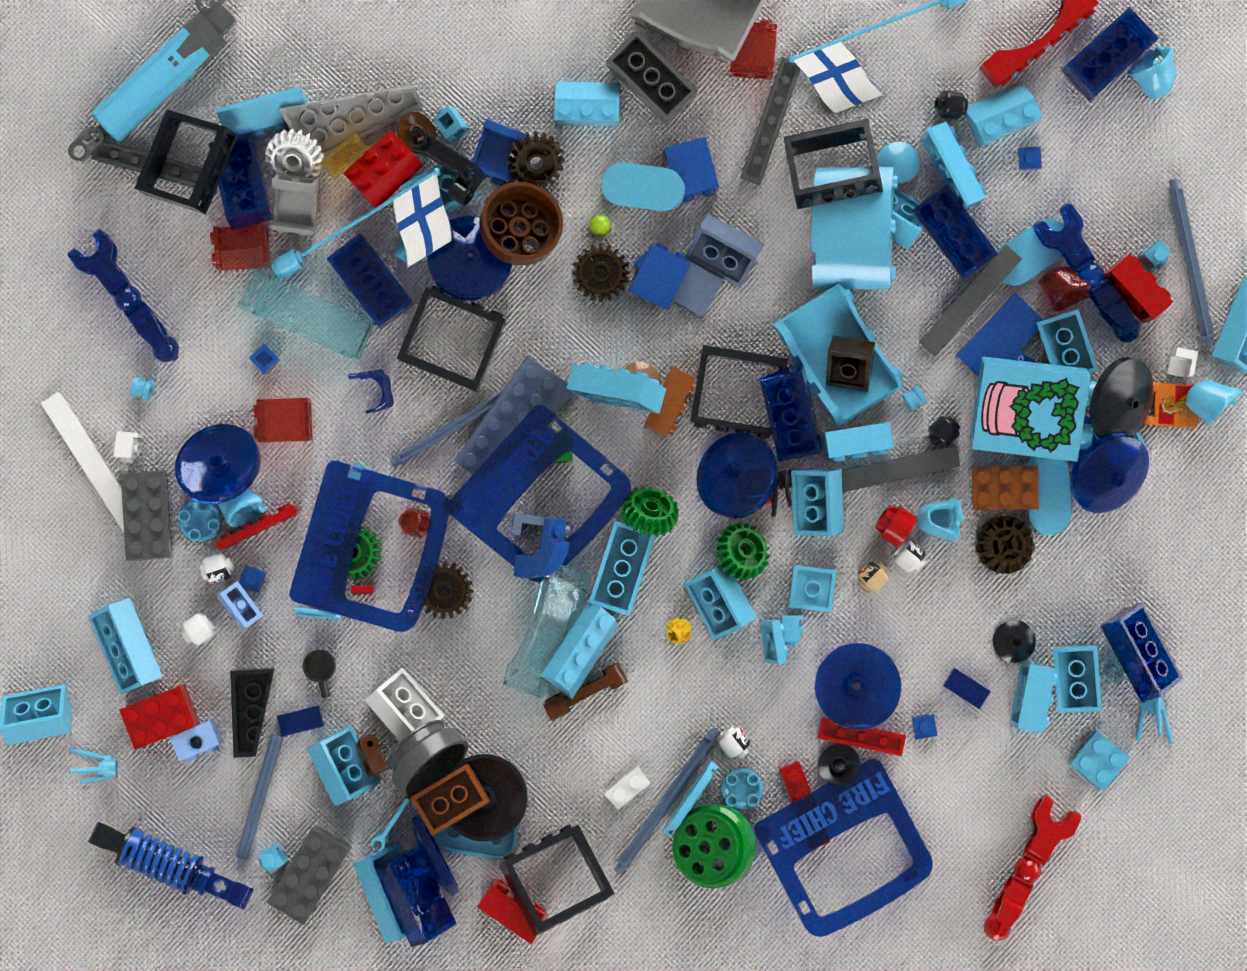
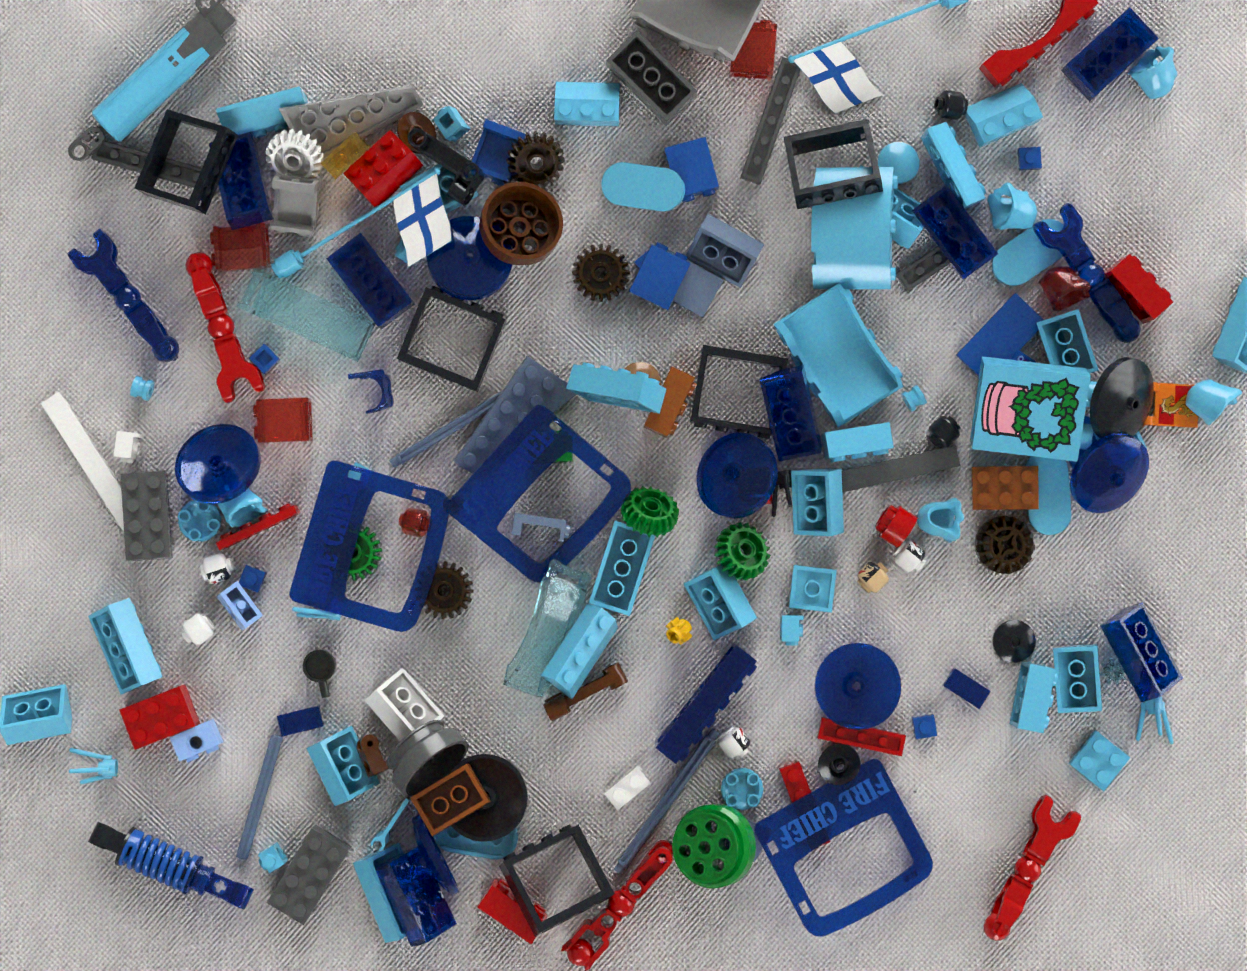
black wedge [230,667,275,758] -> none
red tile [351,585,375,594] -> none
blue arch [514,518,570,578] -> none
lime piece [590,215,611,237] -> none
medium azure tile [662,761,718,836] -> none
medium azure plate [759,619,788,664] -> none
dark brown slope [826,336,875,392] -> none
dark grey tile [919,245,1022,356] -> none
medium azure brick [1138,240,1171,273] -> none
white panel [1167,347,1198,378] -> none
sand blue piece [1169,178,1215,347] -> none
none -> red piece [185,252,265,403]
none -> red piece [561,840,673,971]
none -> clear blue brick [655,643,757,764]
none -> dark grey tile [896,238,961,292]
none -> medium azure piece [988,182,1038,230]

